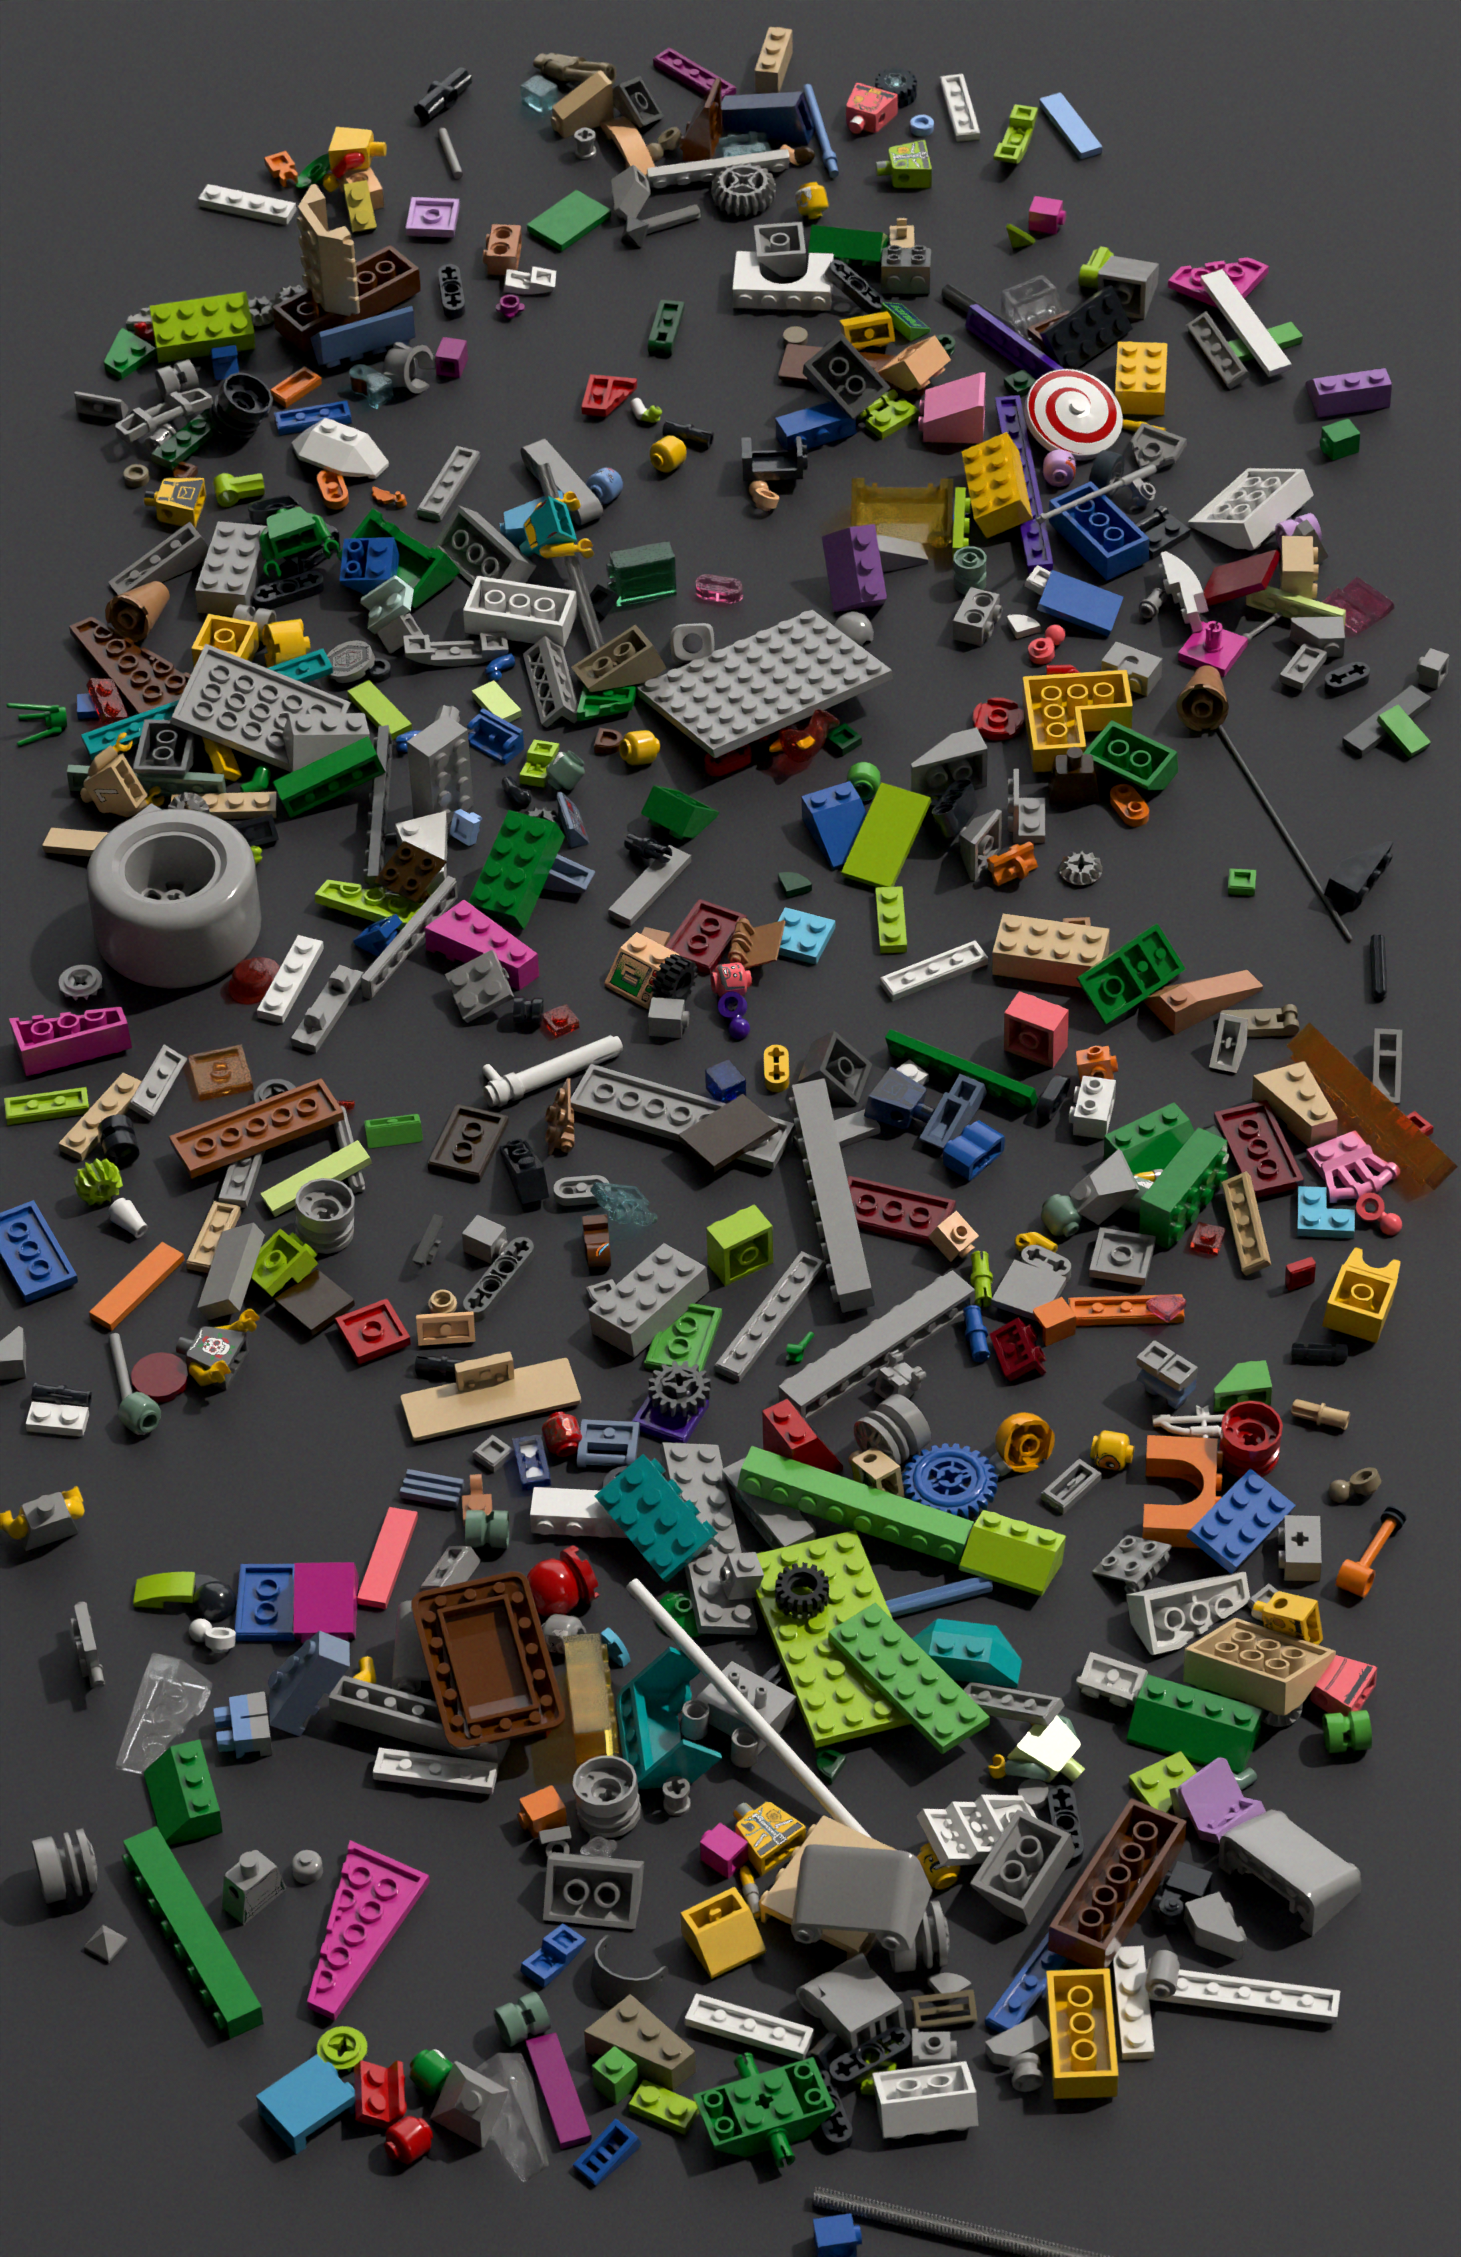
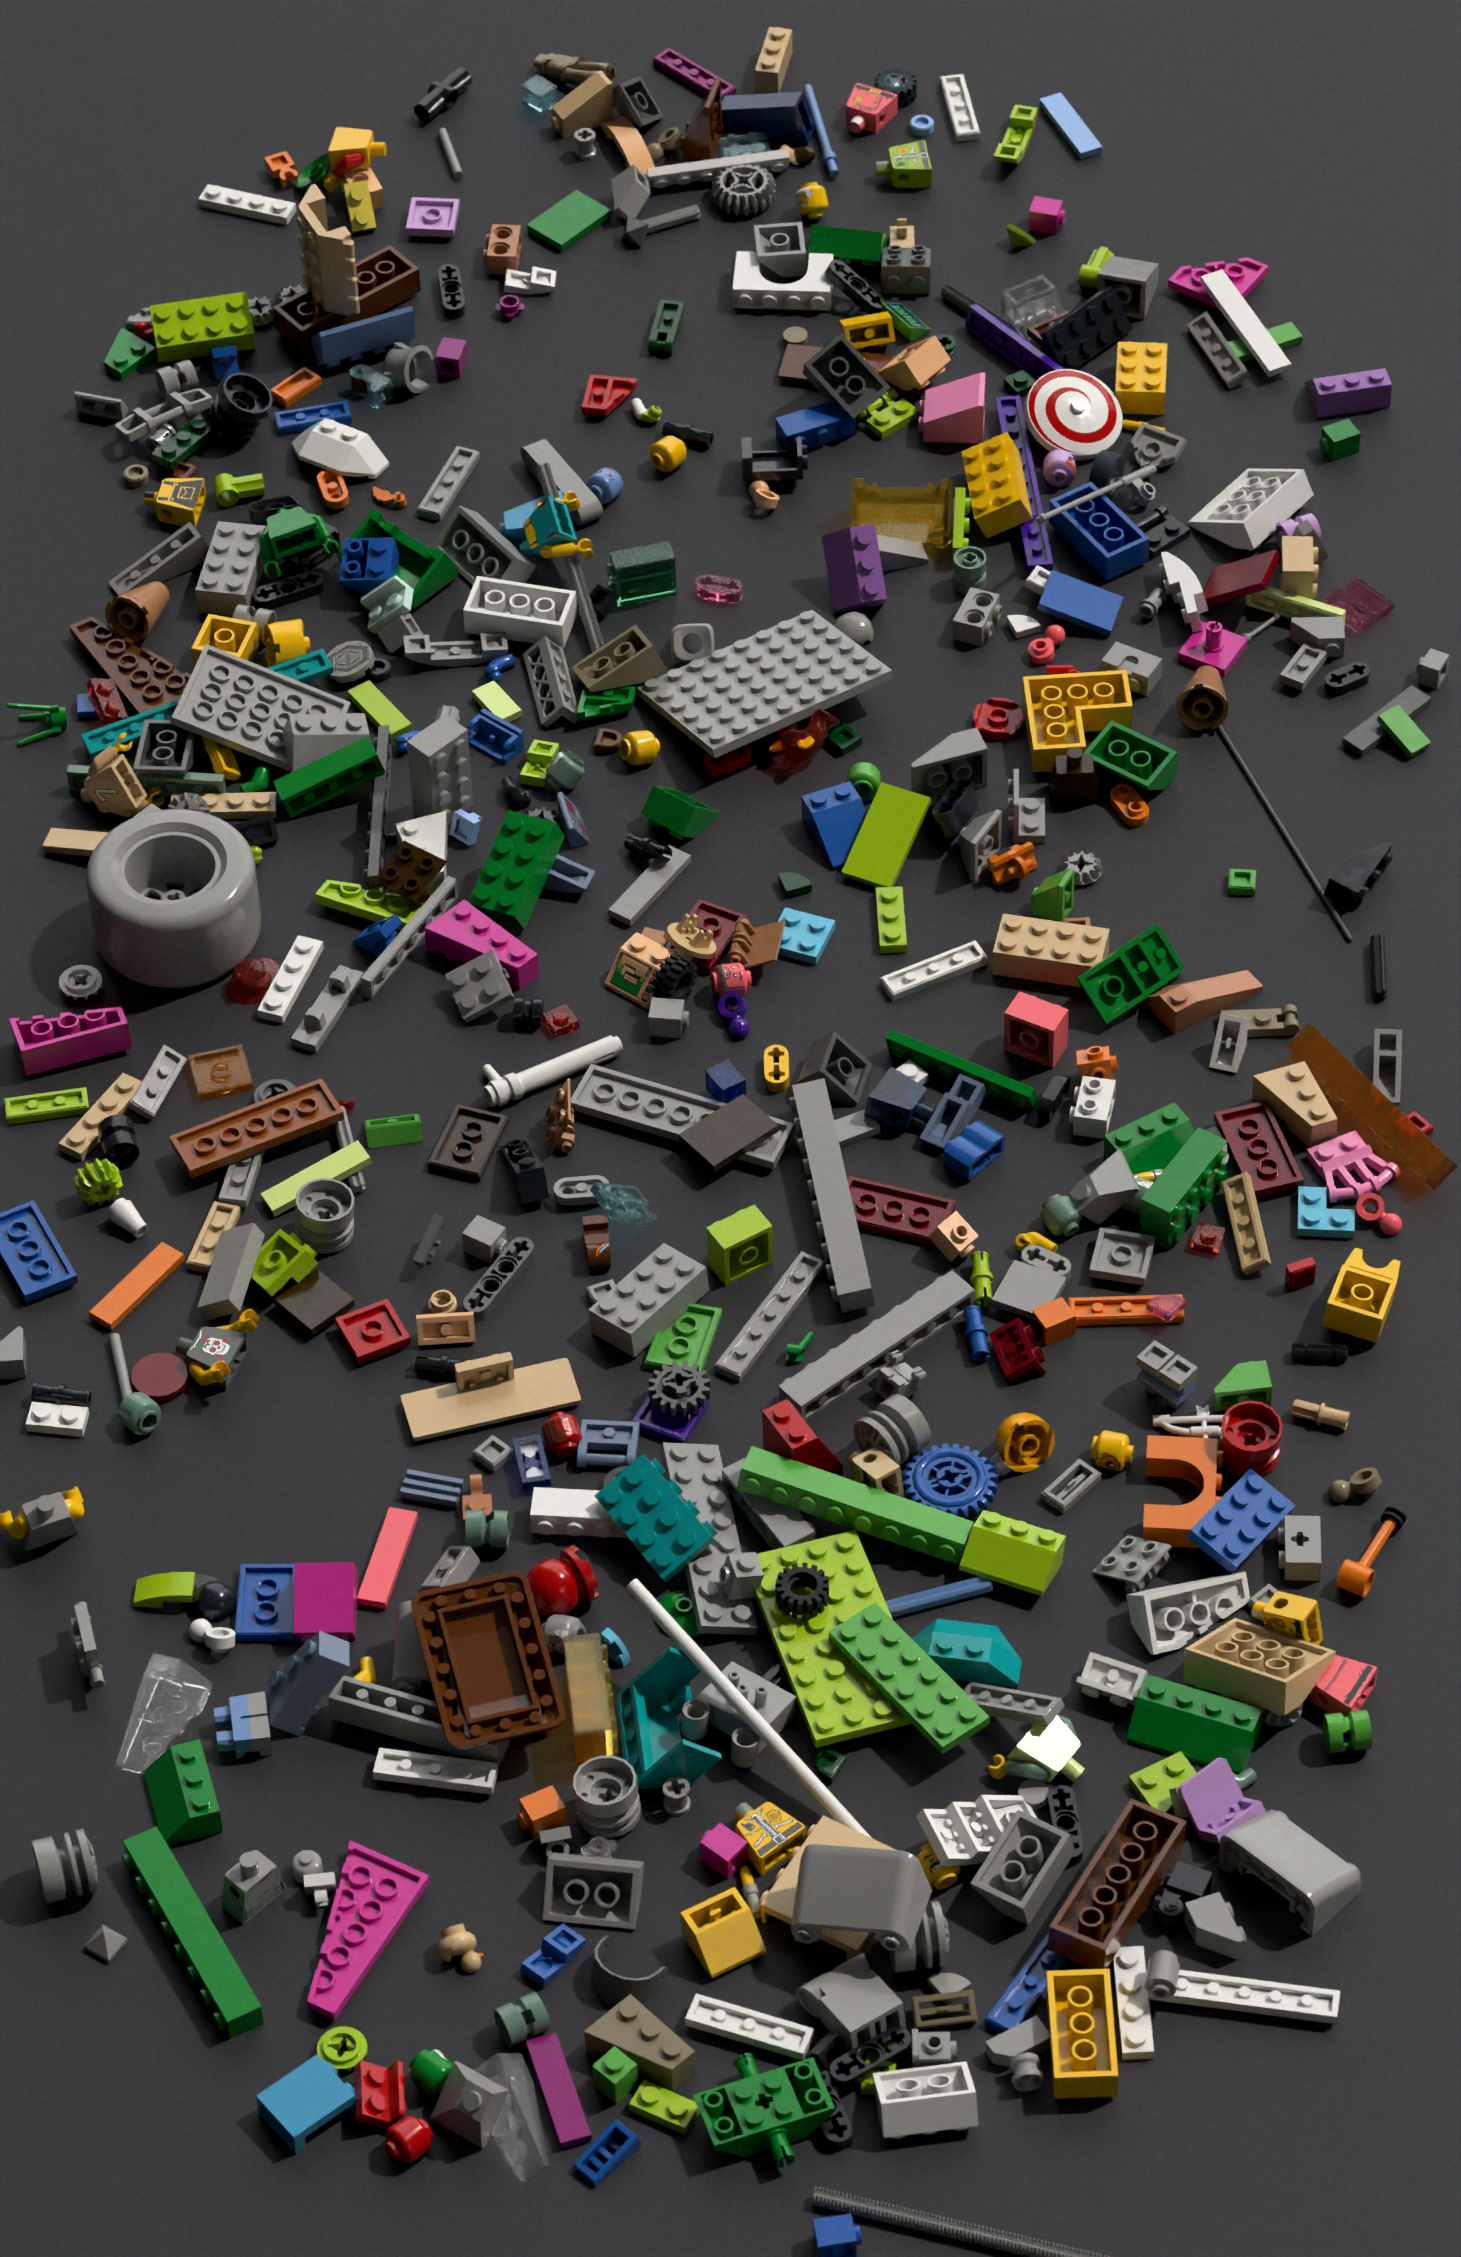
none -> white tile [303,1872,336,1907]
none -> tan animal [438,1923,484,1973]
none -> tan plate [663,914,716,960]
none -> bright green slope [1031,868,1075,922]

